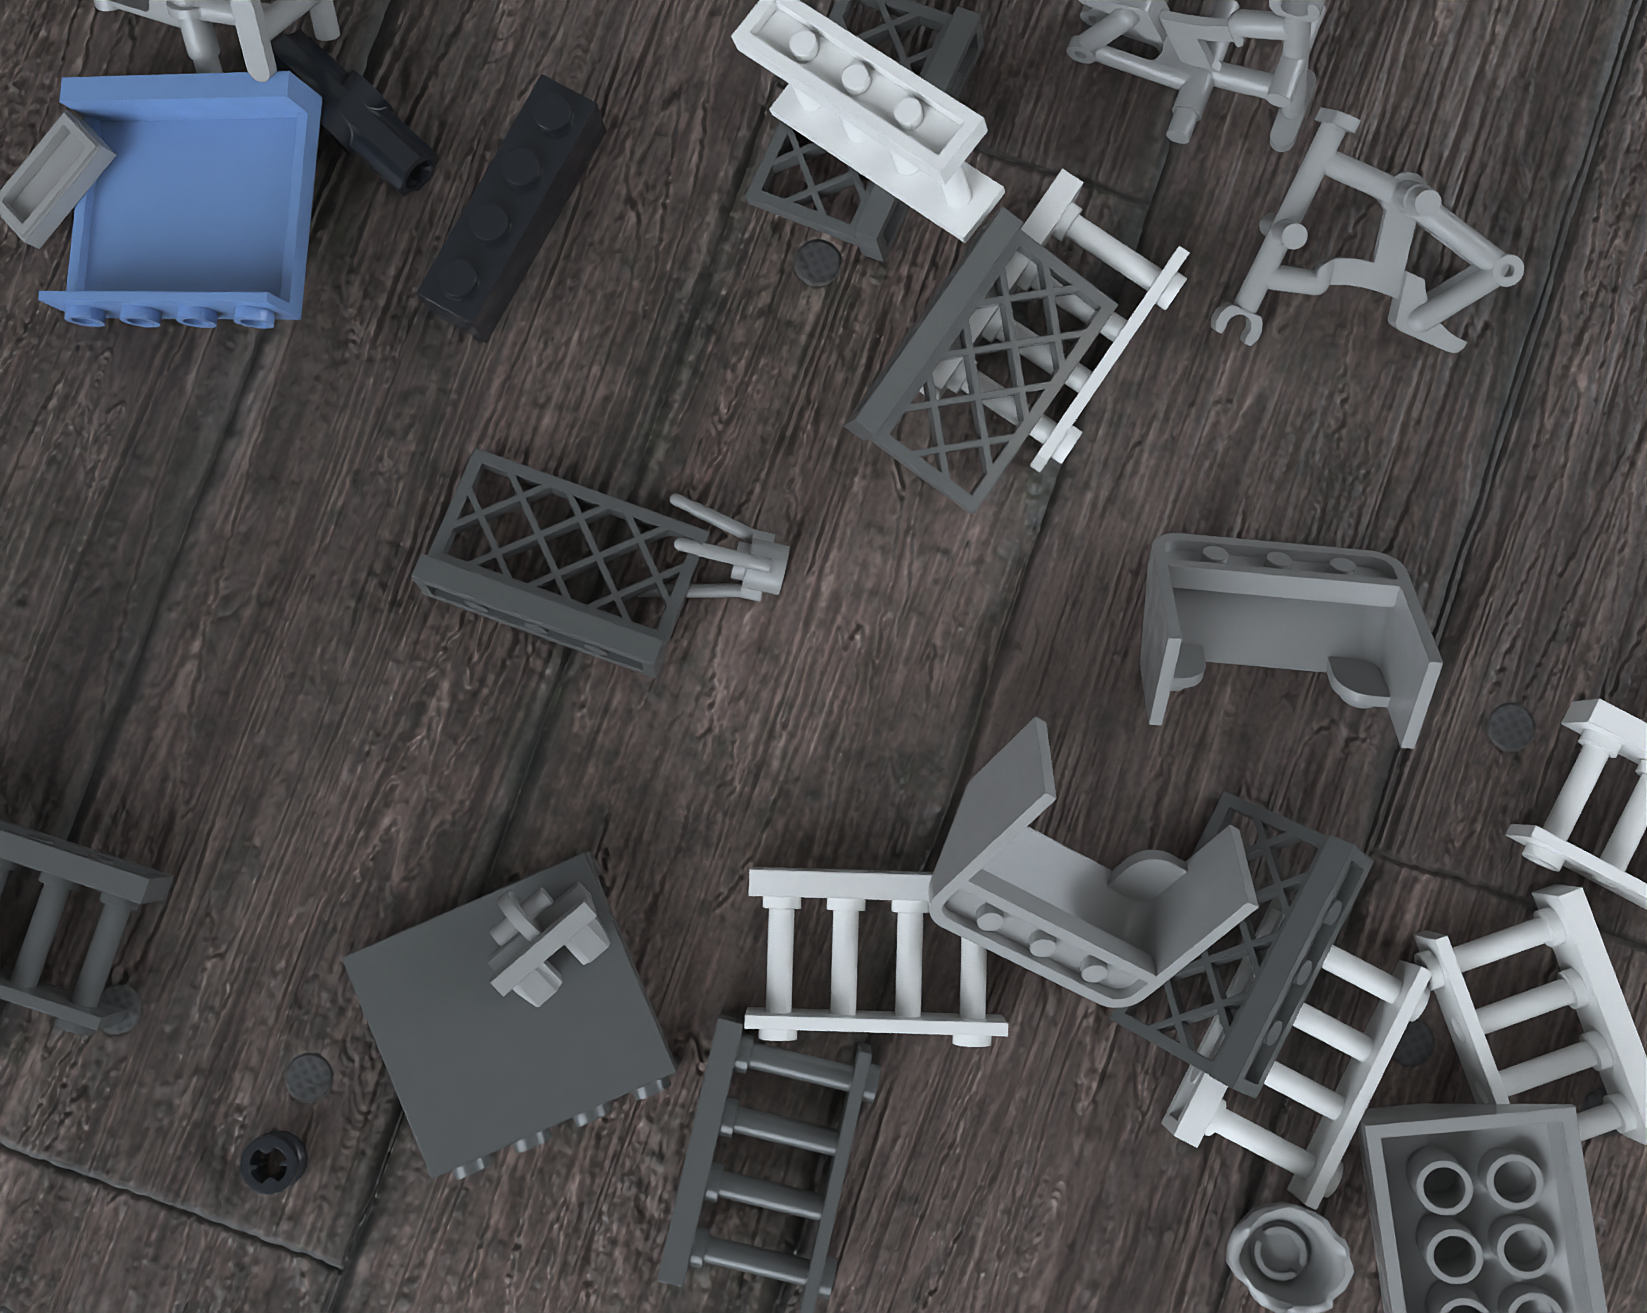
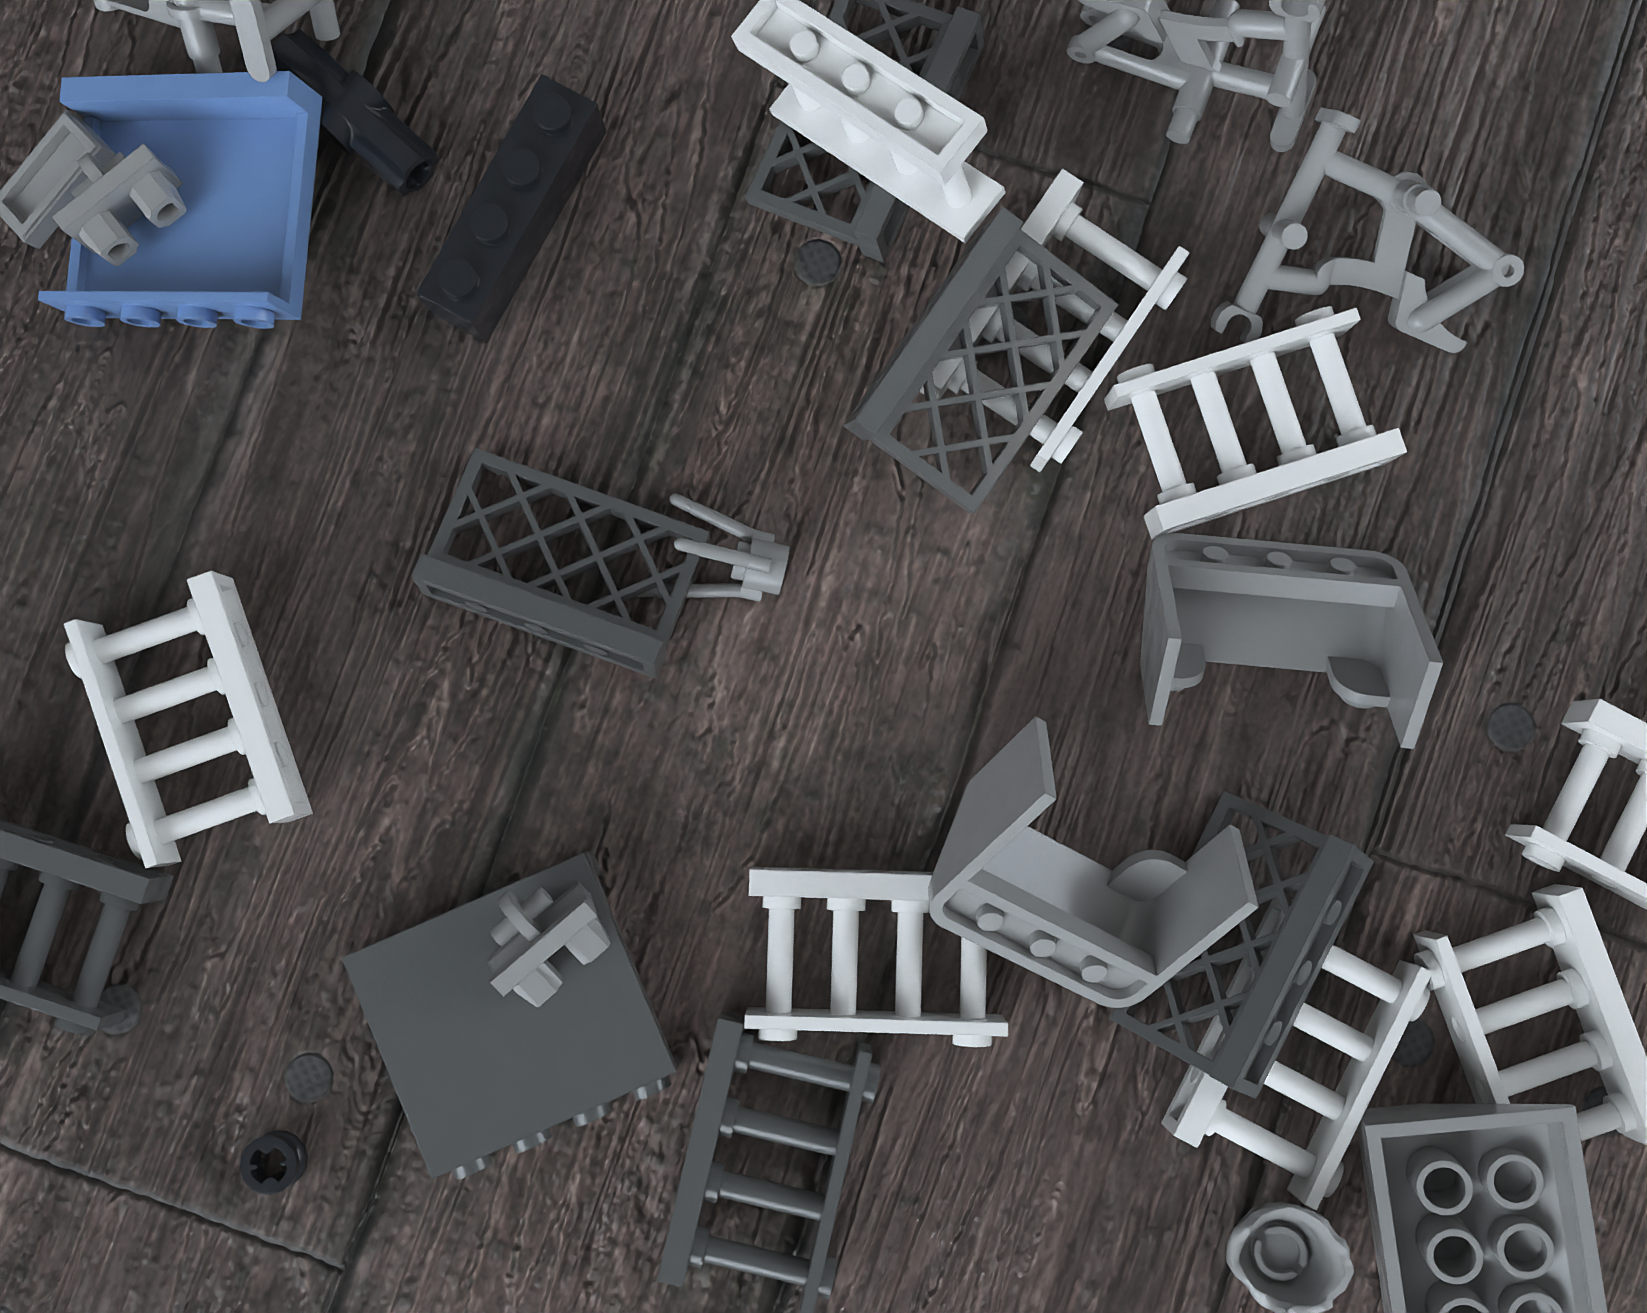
none -> light grey hips [52,144,186,266]
none -> white fence [64,571,313,868]
none -> white fence [1104,306,1407,539]

